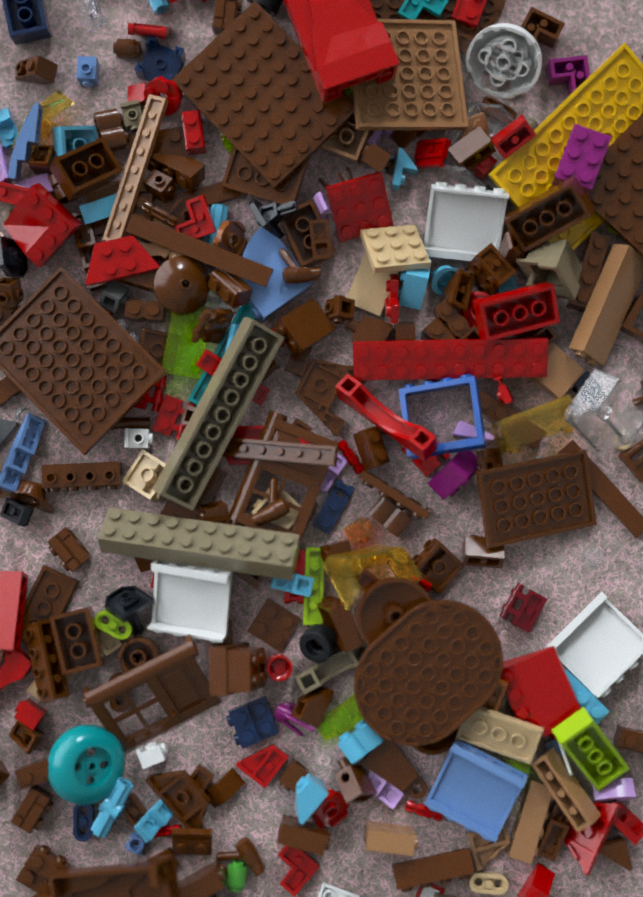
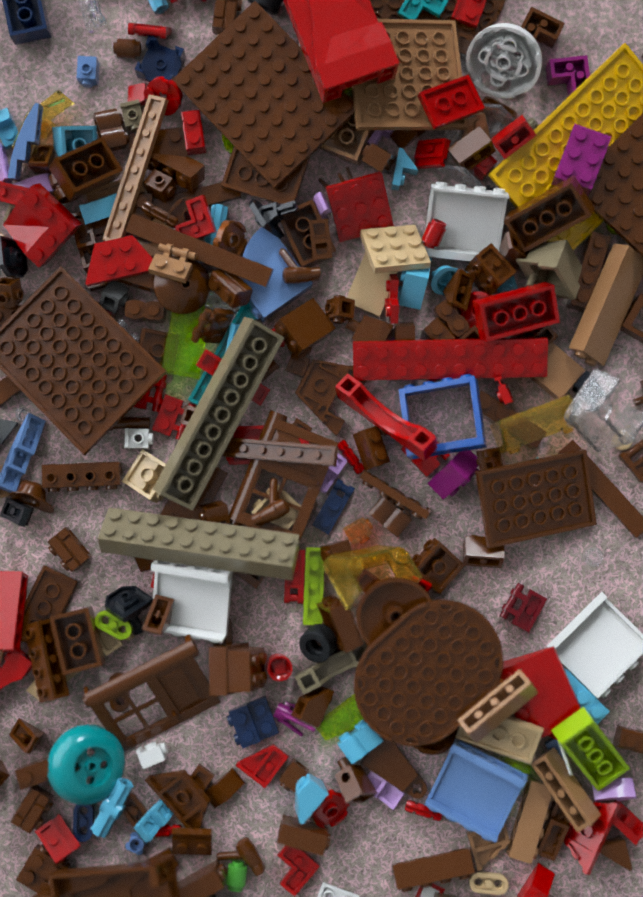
red brick [14,698,48,730] -> none
reddish brown slope [15,56,58,85] -> none
reddish brown brick [118,636,161,673] -> none
reddish brown plate [247,598,300,652] -> none
medium azure slope [270,573,315,597] -> none
medium nougat brick [364,821,419,856] -> none
lavender slope [452,421,495,441] -> none
none -> red plate [35,814,81,865]
none -> reddish brown slope [142,594,174,636]
none -> medium nougat plate [148,243,197,283]
none -> red plate [417,74,485,130]
none -> red brick [422,218,447,249]
none -> medium nougat brick [458,669,538,743]

